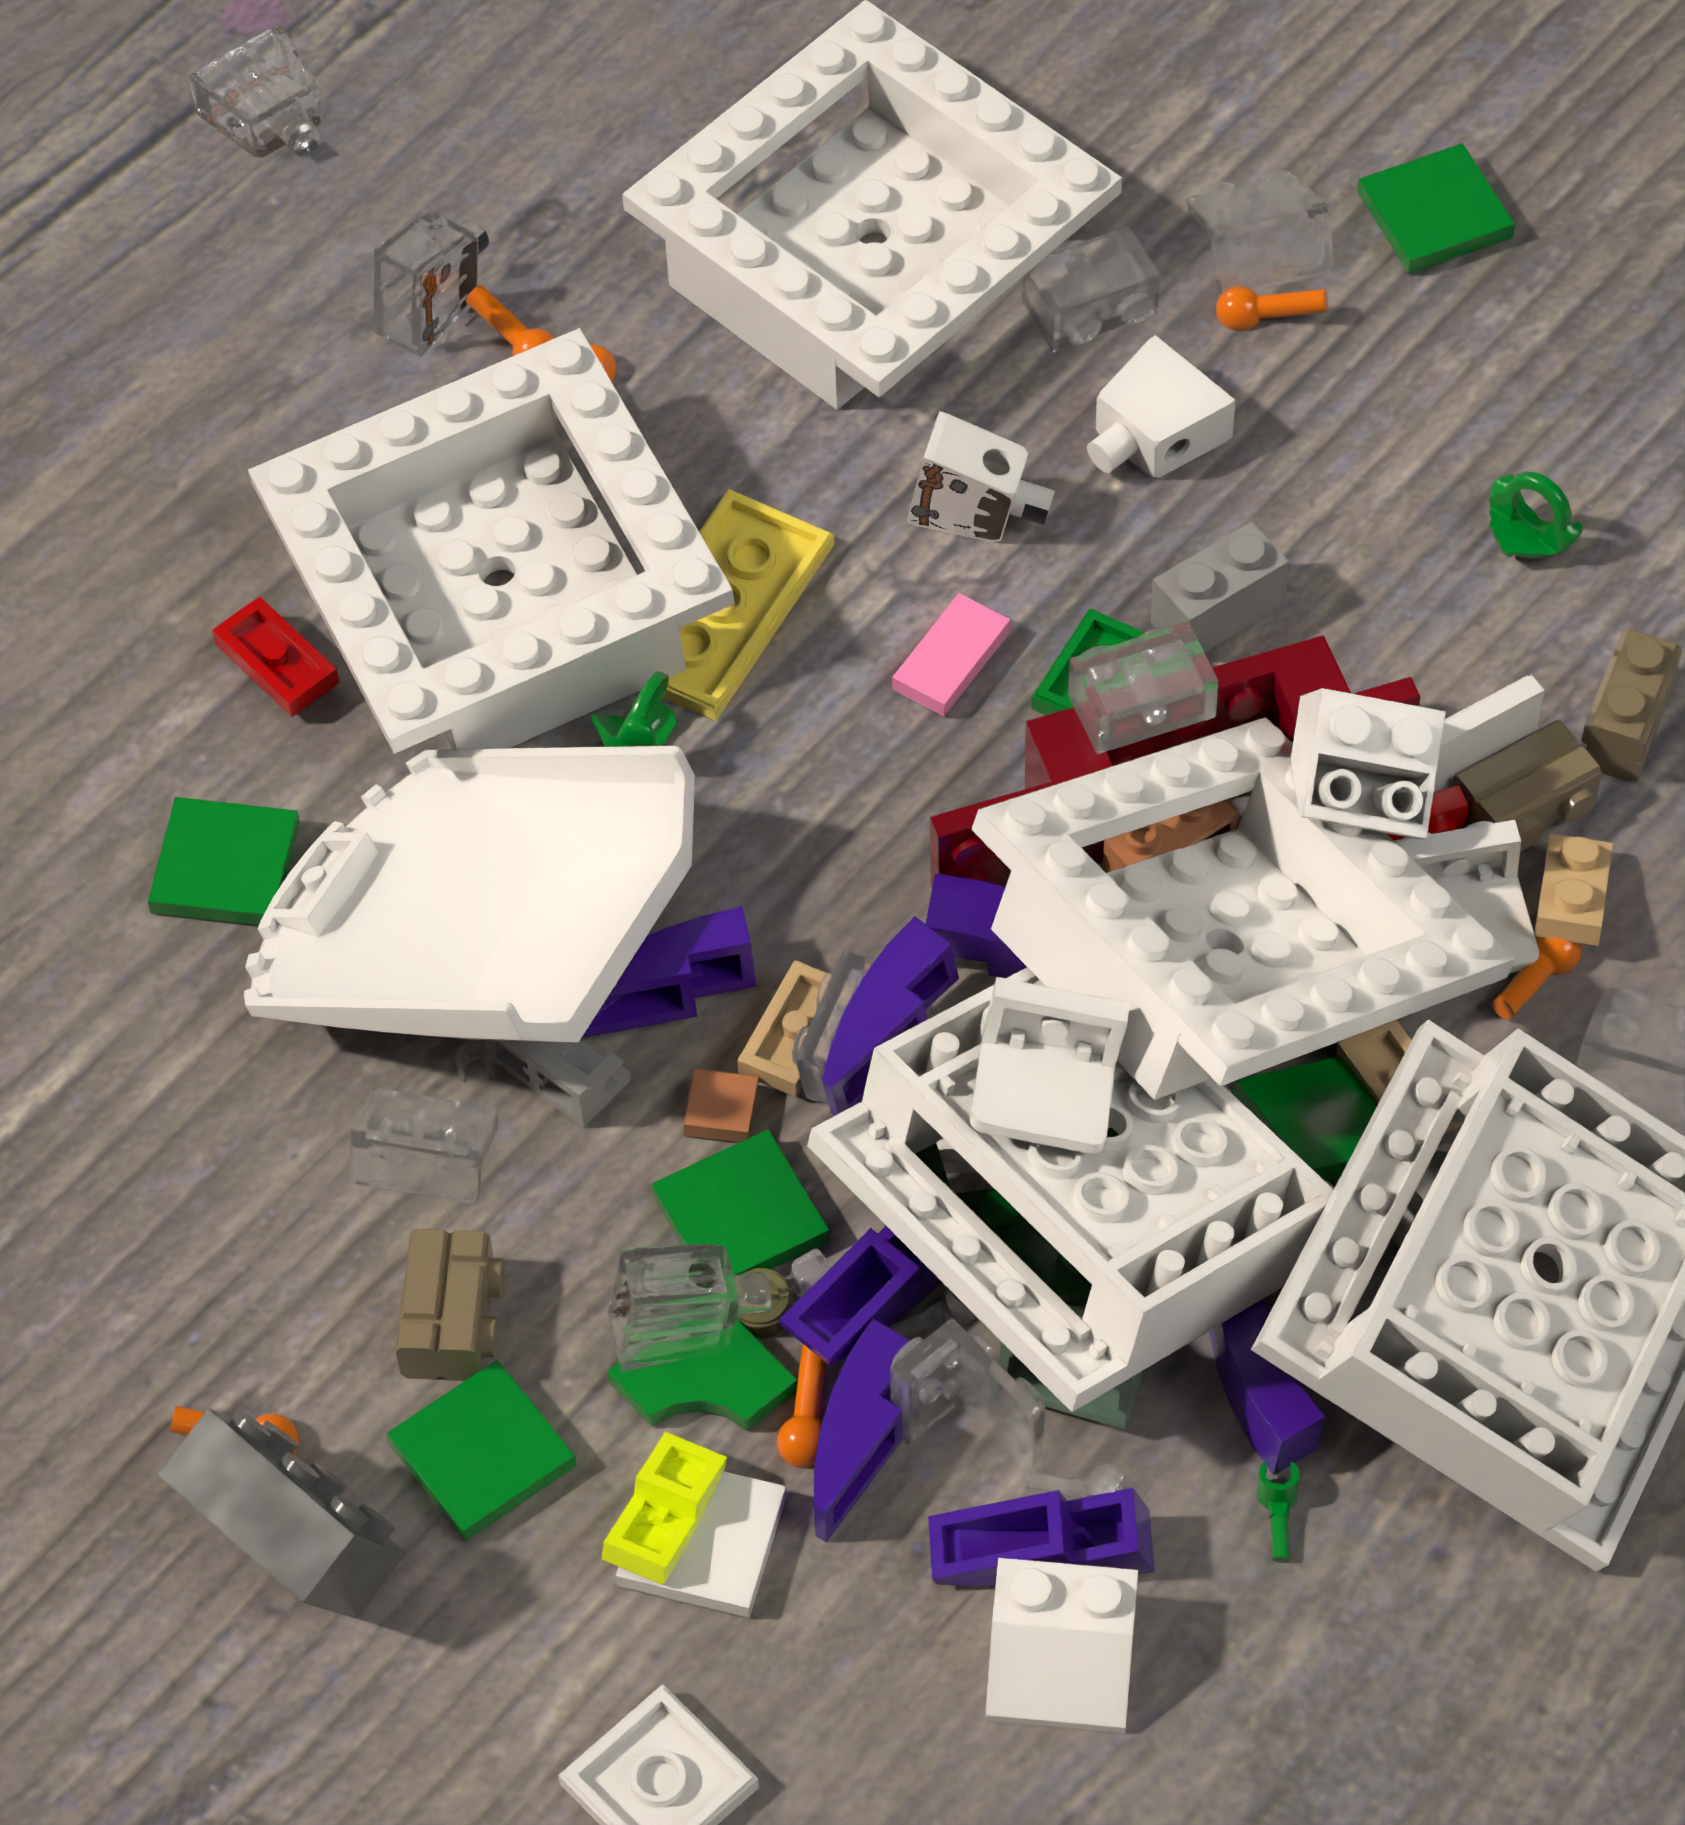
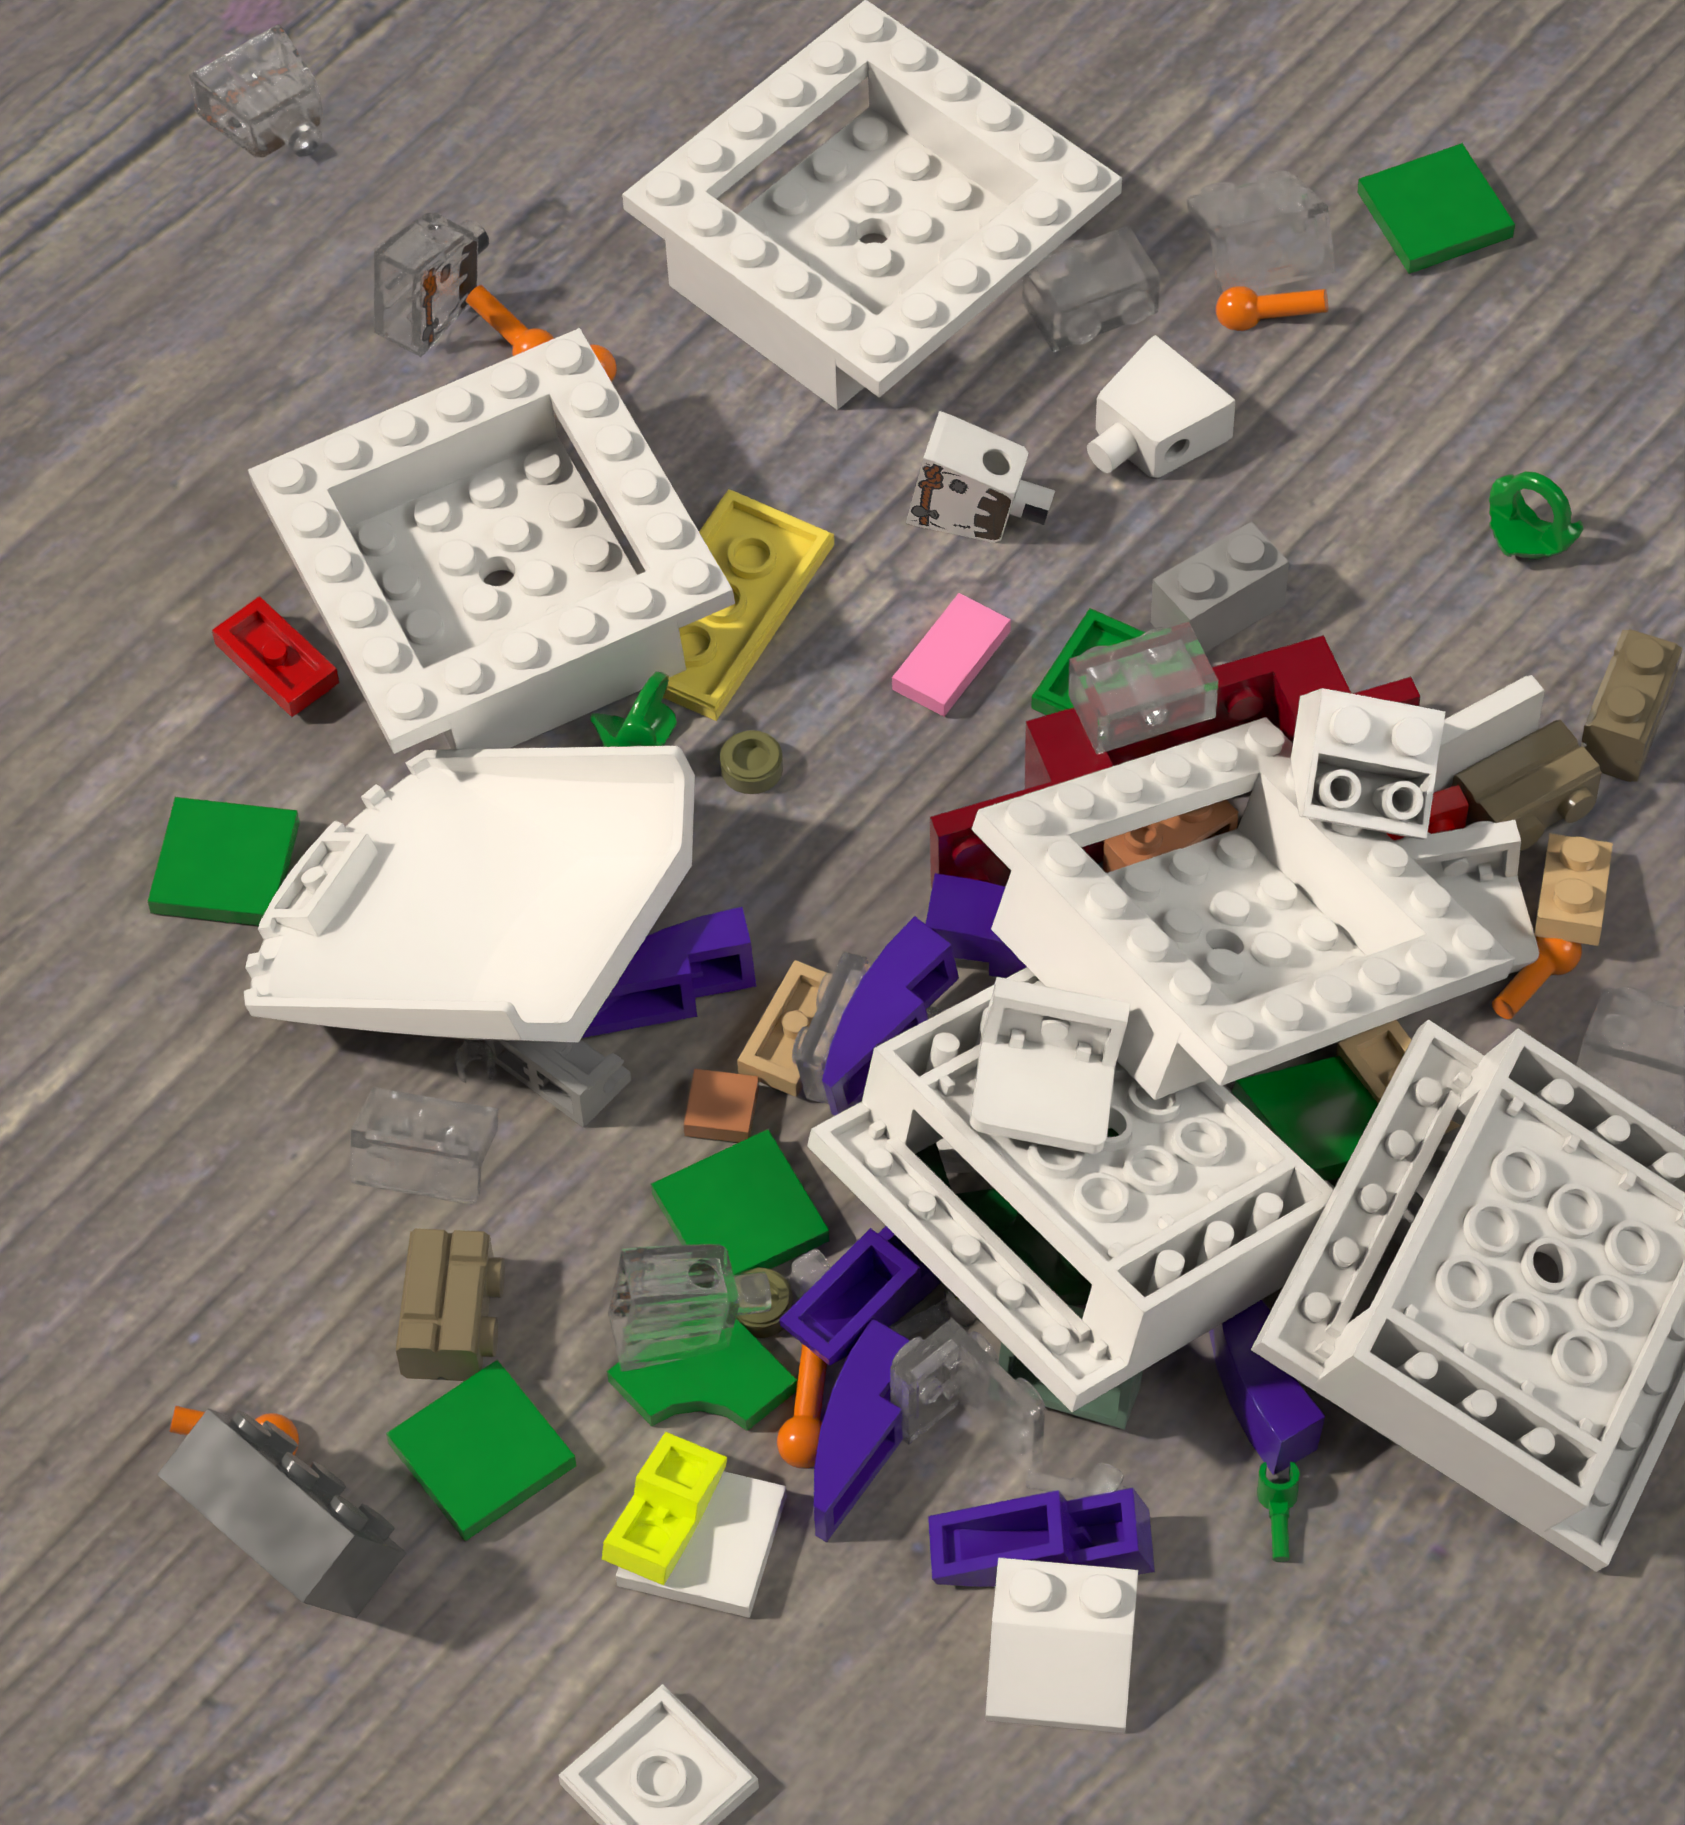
none -> olive tile [720,730,783,794]

